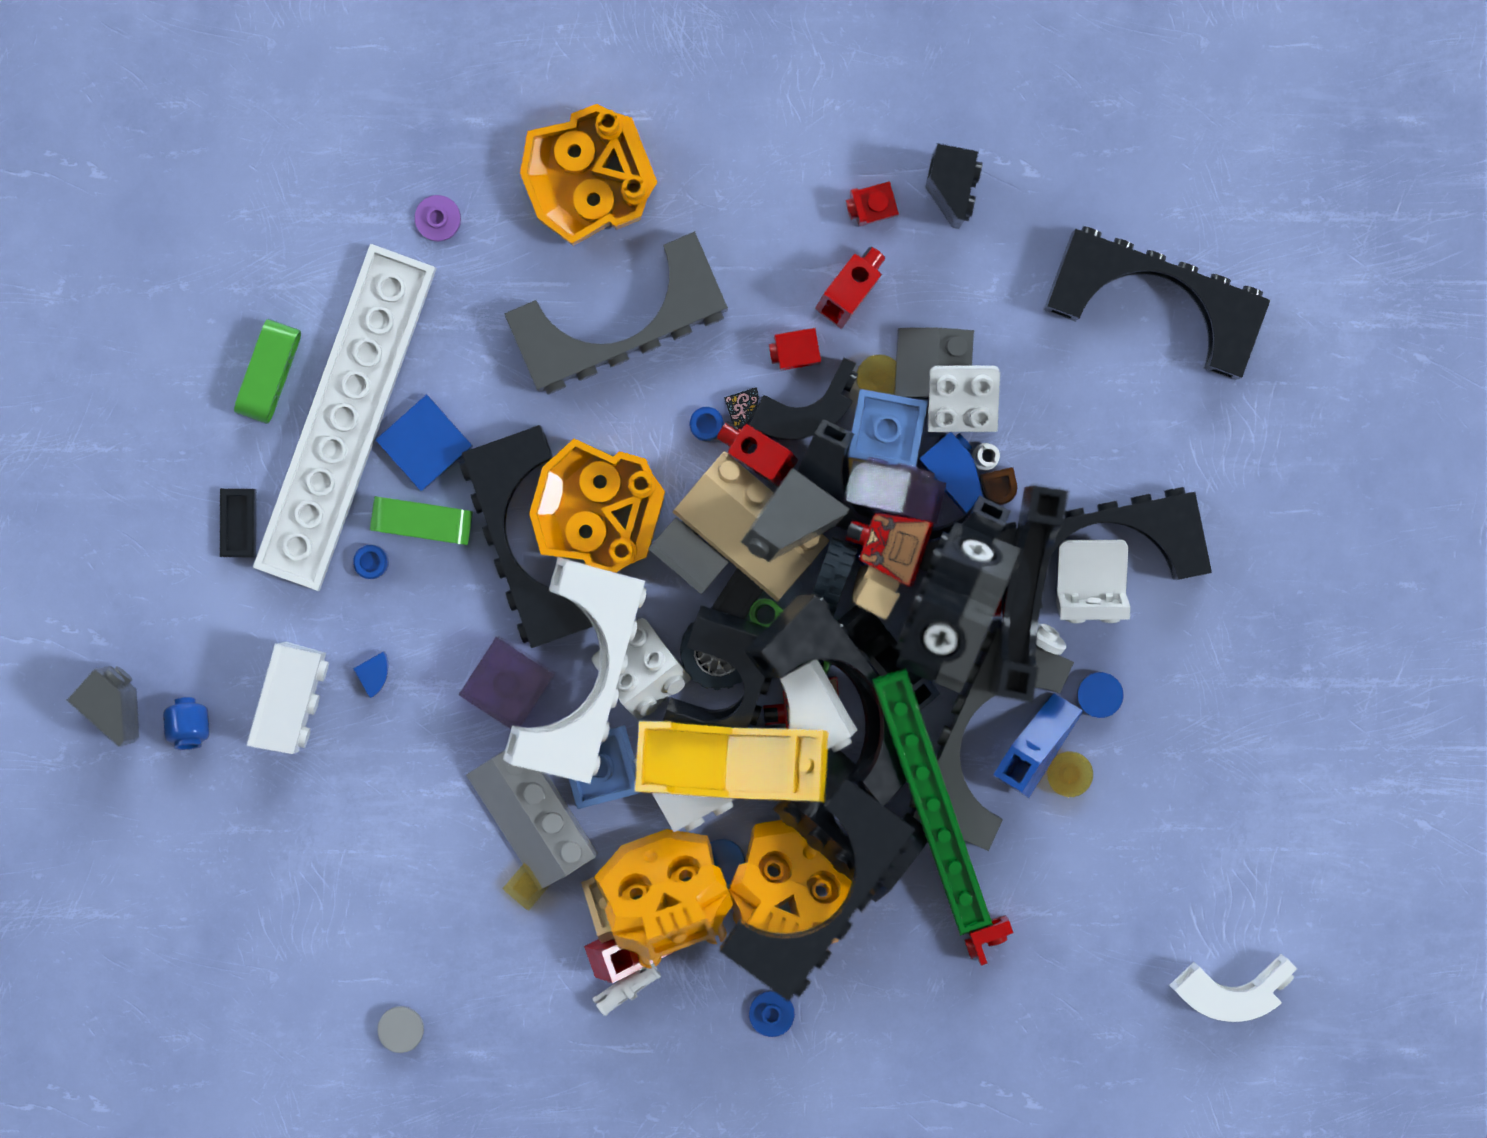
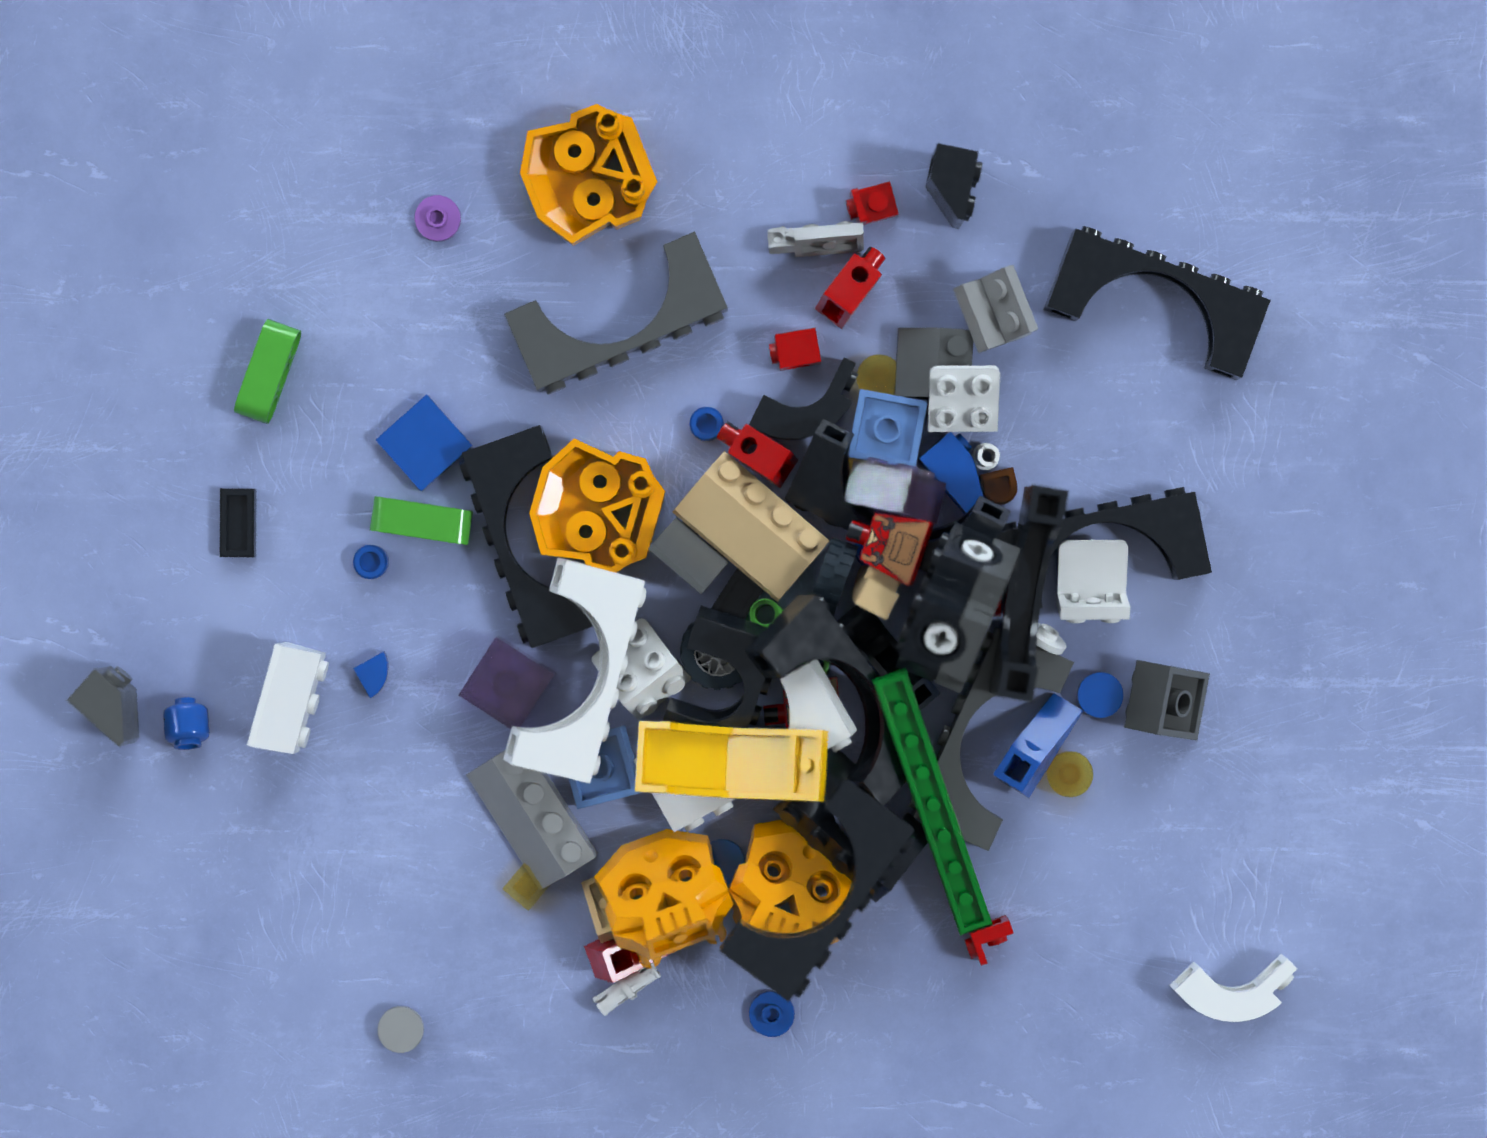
white plate [253,244,437,591] -> none
black tile [724,387,758,429] -> none
dark grey slope [740,468,849,562] -> none
none -> light grey hinge [768,221,864,257]
none -> light grey bracket [953,265,1038,353]
none -> dark grey slope [1124,660,1210,740]

